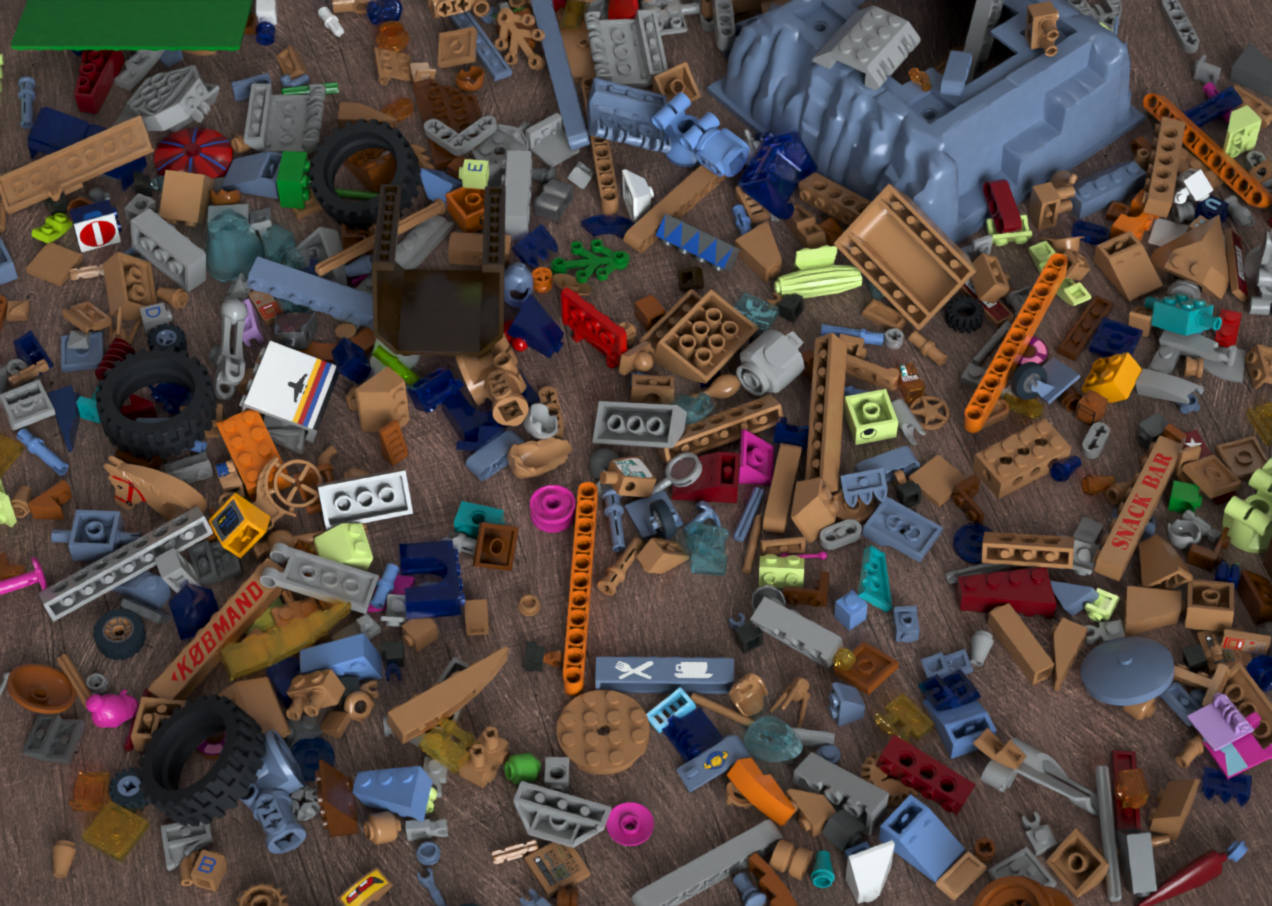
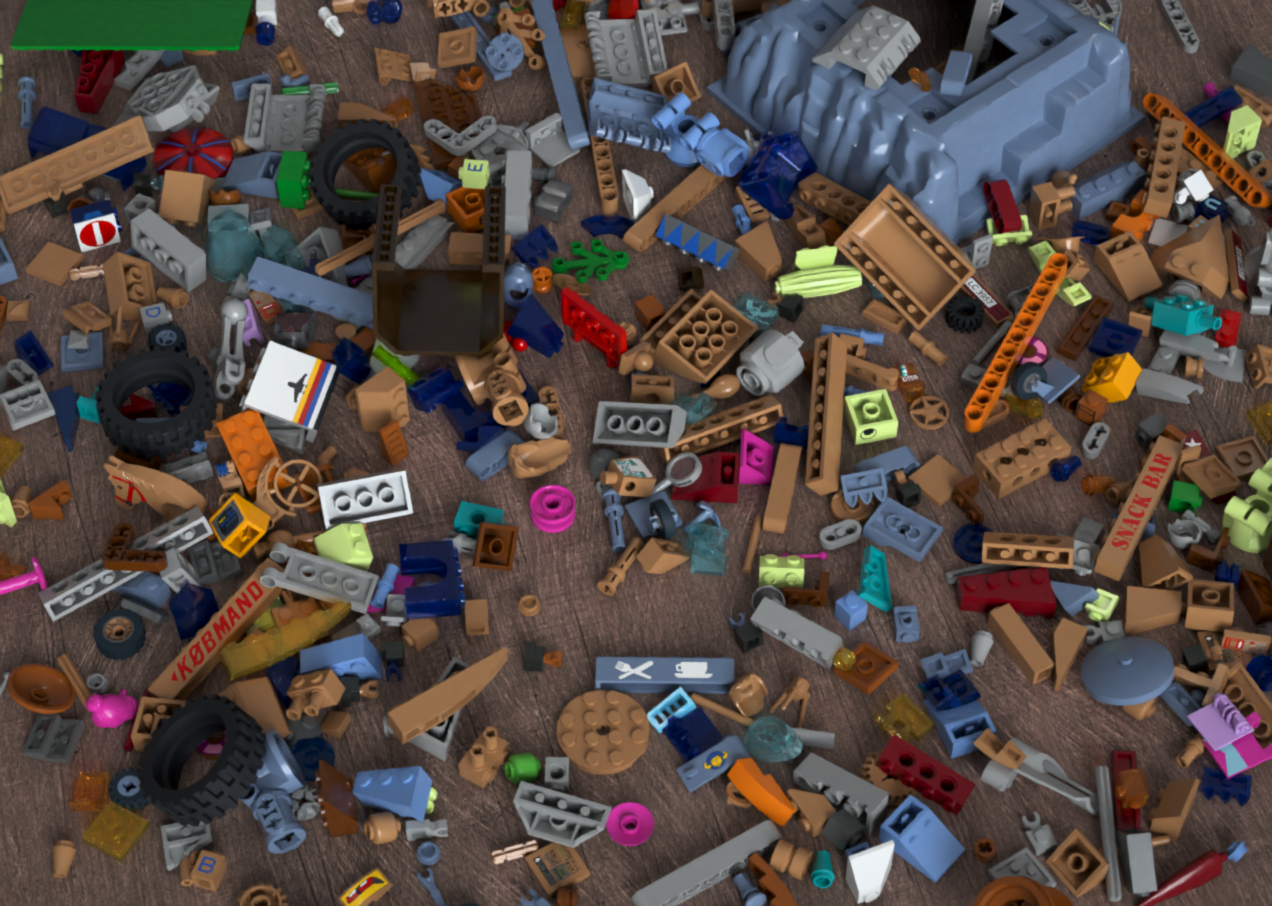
medium nougat axle [8,359,49,388] -> none
medium blue pin [16,428,69,476] -> none
lime slope [31,213,73,244] -> none
sand blue brick [51,510,142,562] -> none
dark red piece [95,338,136,380] -> none
medium nougat piece [344,691,375,722] -> none
clear orange piece [376,21,410,52] -> none
clear yellow plate [418,716,481,775] -> none
light grey plate [423,757,449,797] -> none
orange beam [563,482,598,697] -> none
light grey slope [567,161,594,189] -> none
sand blue axle [733,487,764,542] -> none
medium nougat slope [759,537,806,556] -> none
medium nougat slope [791,478,839,543] -> none
sand blue plate [817,744,840,764] -> none
sand blue slope [827,682,865,727] -> none
light grey bush [884,328,904,349] -> none
light grey piece [891,399,926,445] -> none
light nougat tile [936,851,987,901] -> none
medium nougat brick [970,253,1016,304] -> none
medium nougat brick [1025,1,1059,57] -> none
sand blue plate [1176,393,1200,414] -> none
light grey bracket [1193,54,1221,86] -> none
none -> reddish brown beam [102,523,168,572]
none -> sand blue plate [486,33,525,72]

